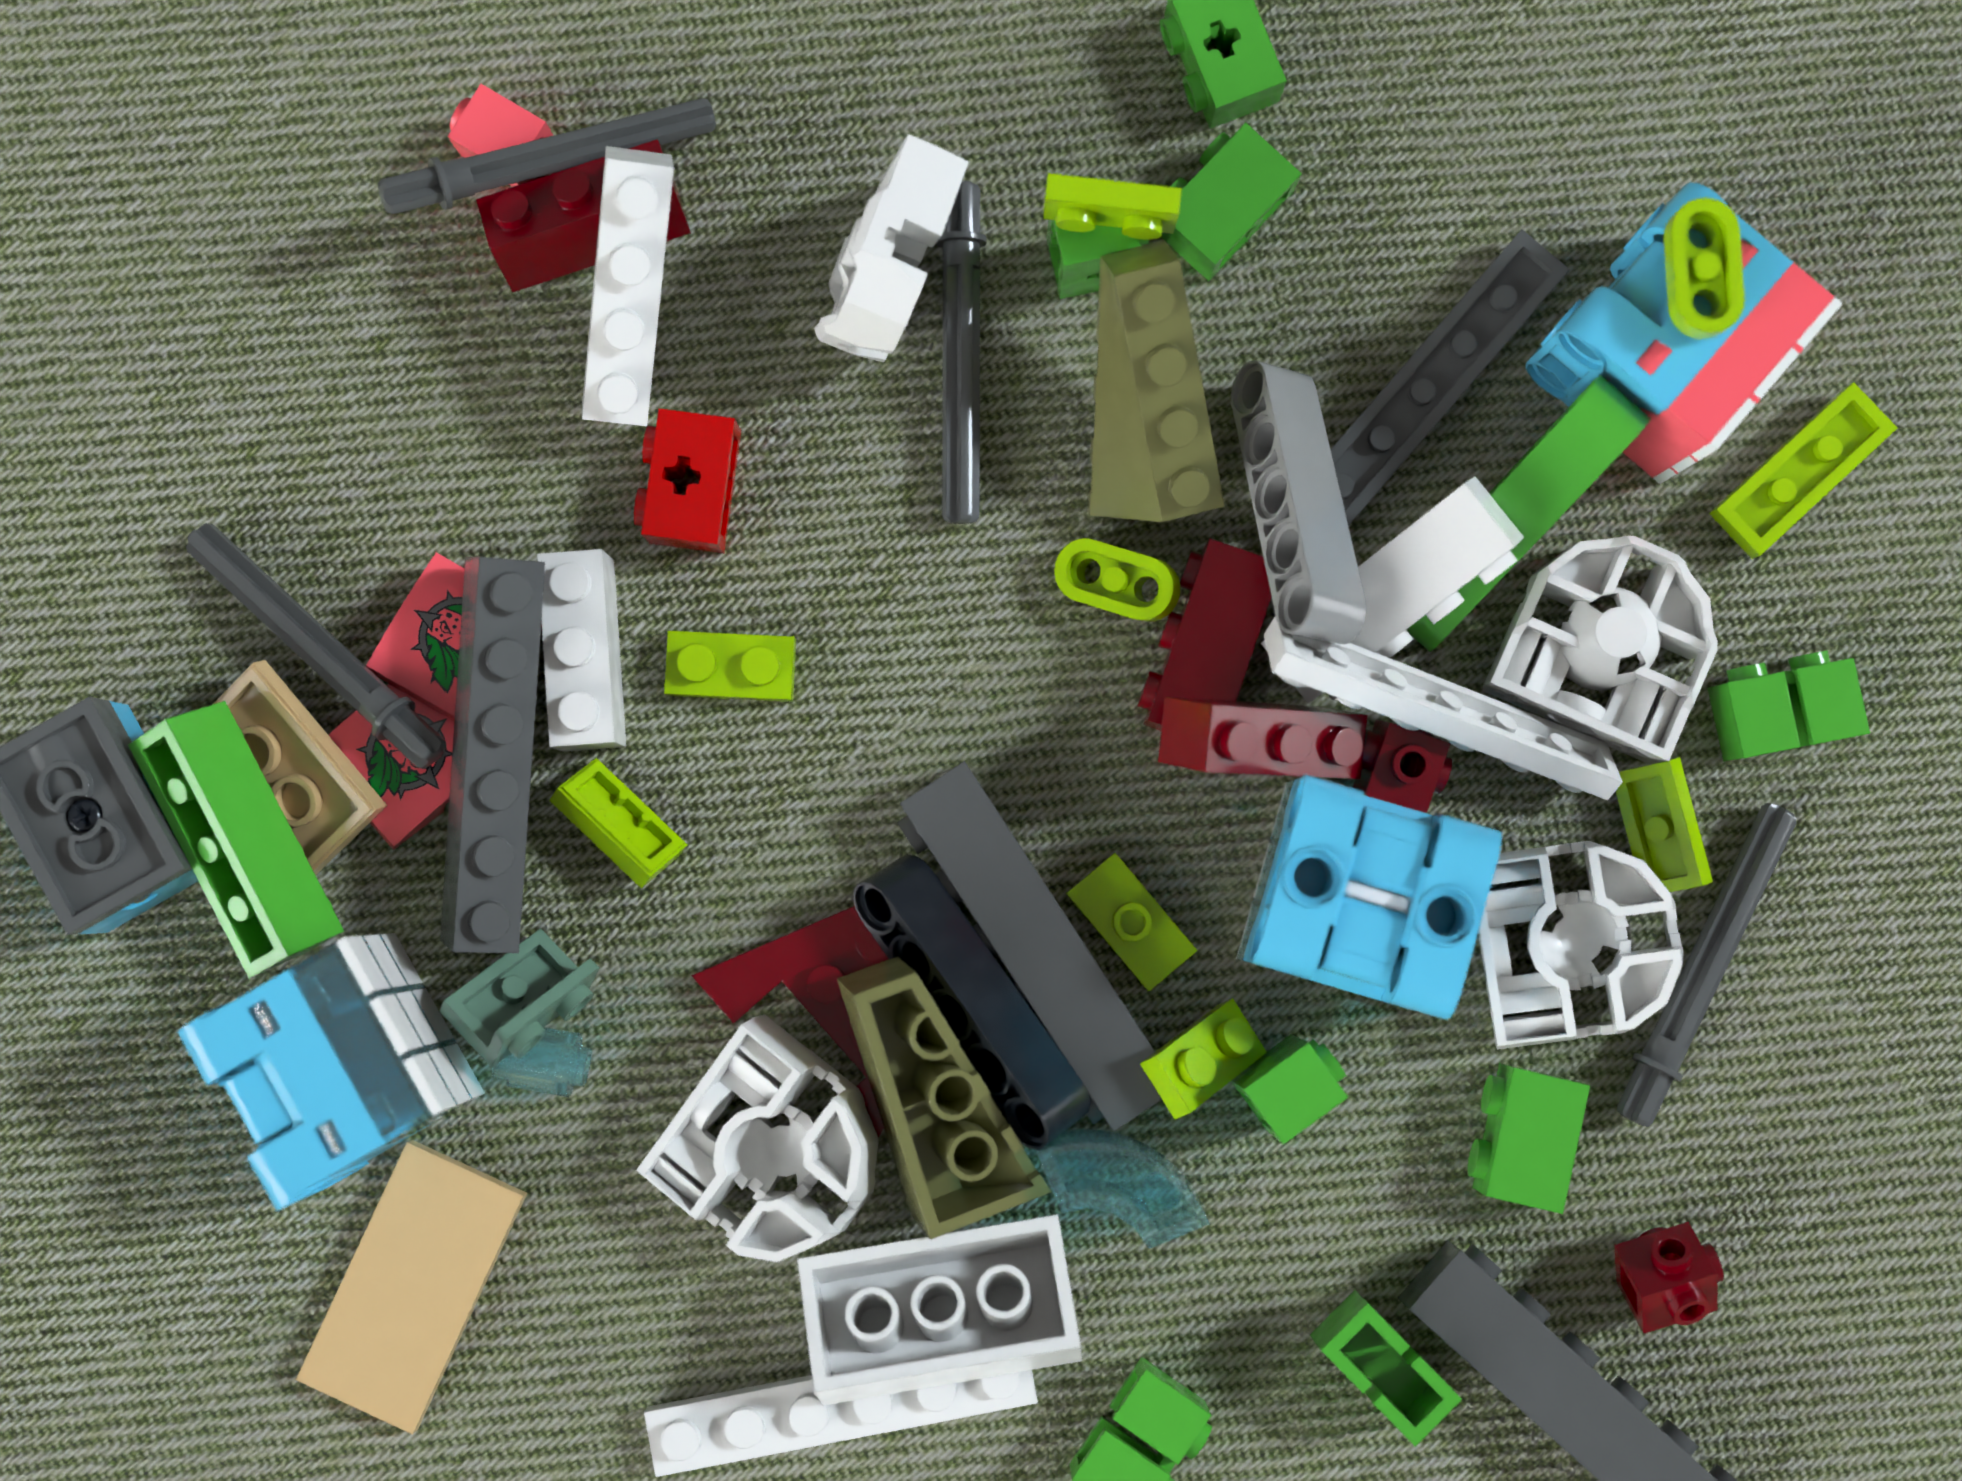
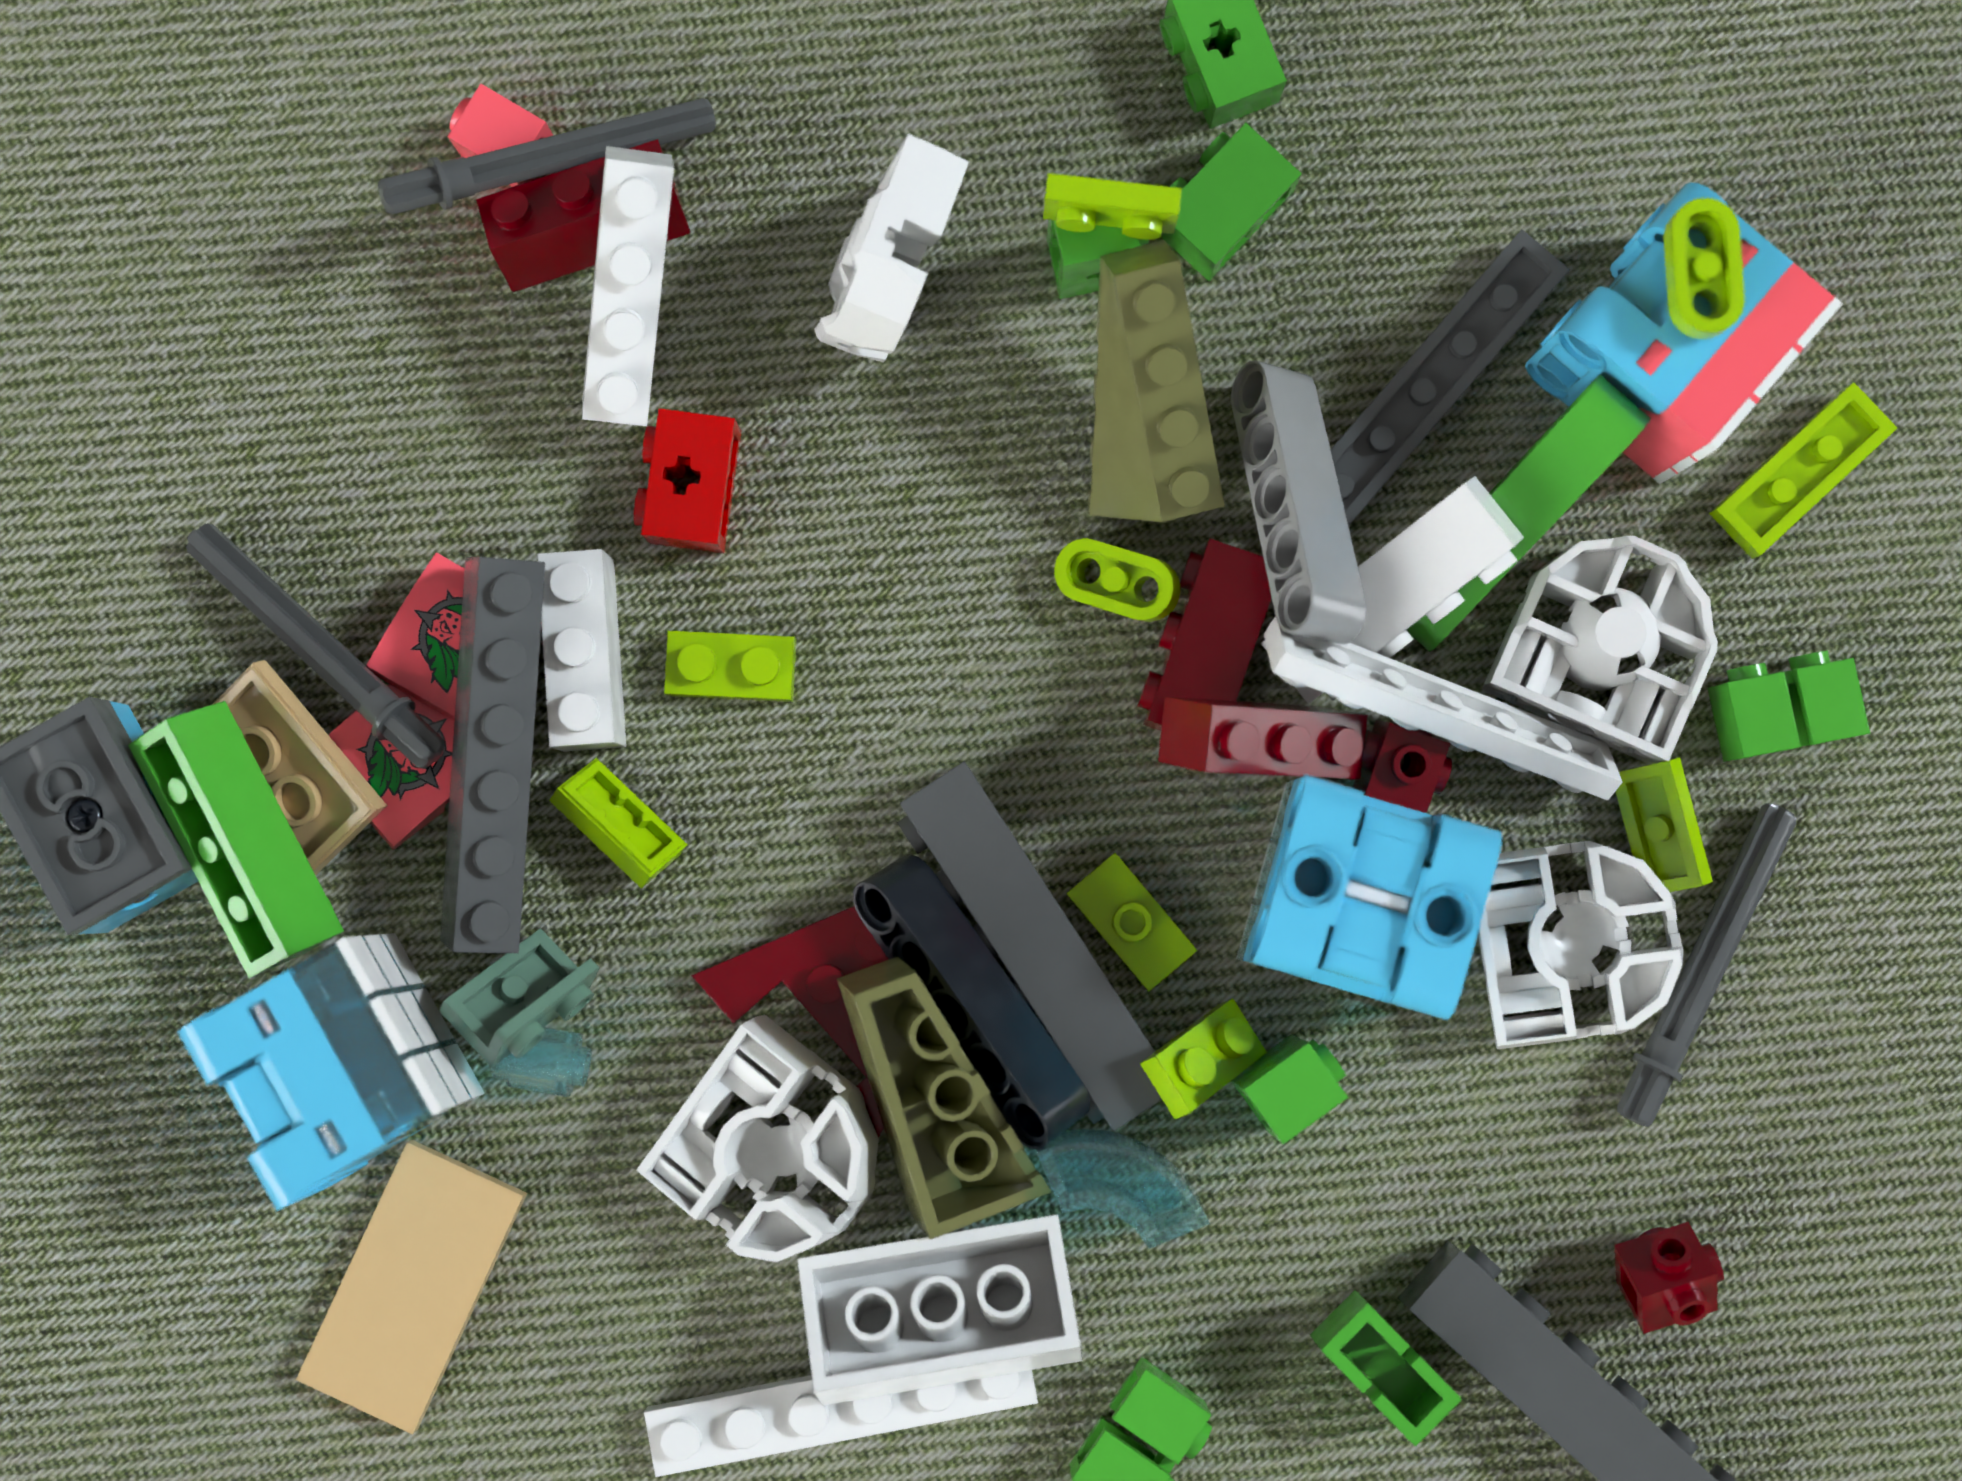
dark grey axle [936,180,987,524] -> none
bright green brick [1467,1063,1590,1214] -> none

